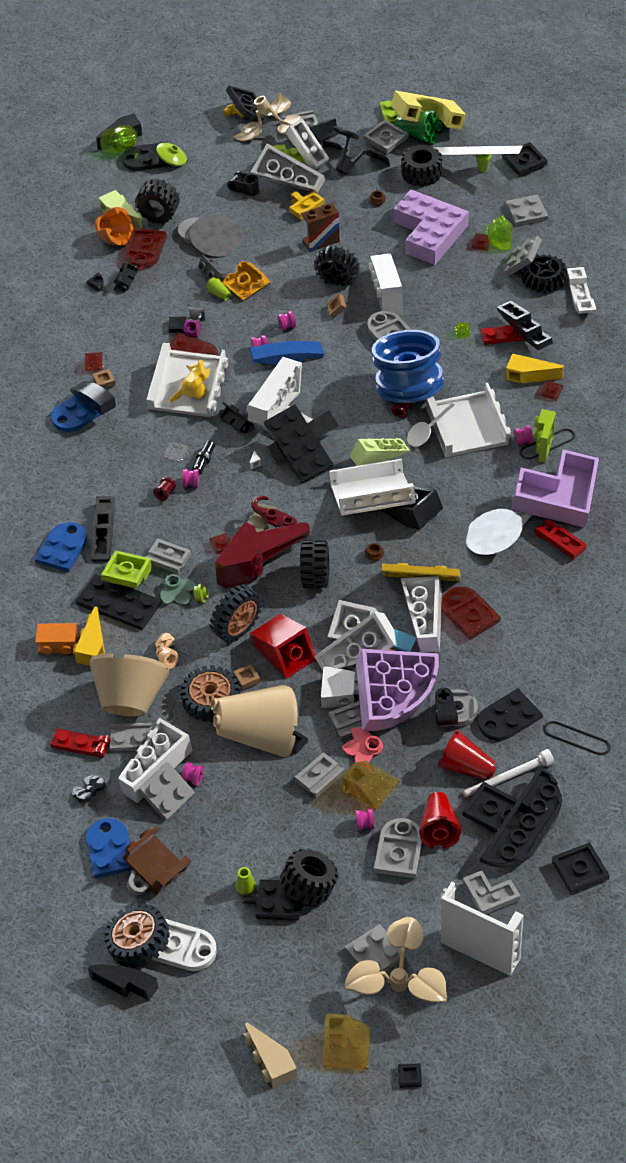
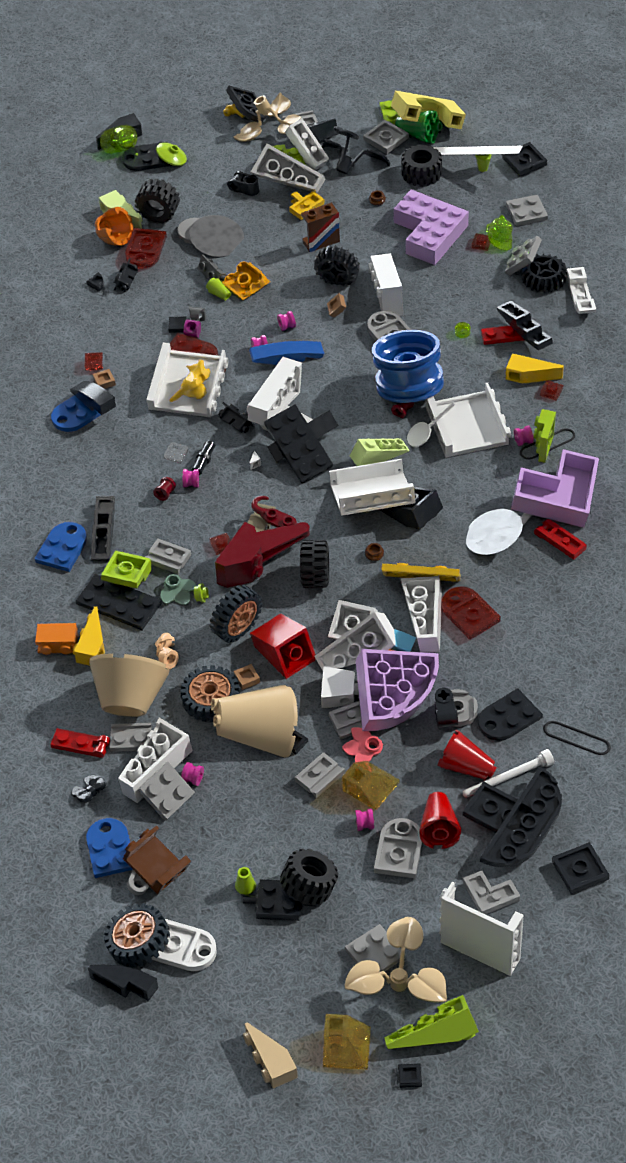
none -> lime wedge [385,995,479,1049]

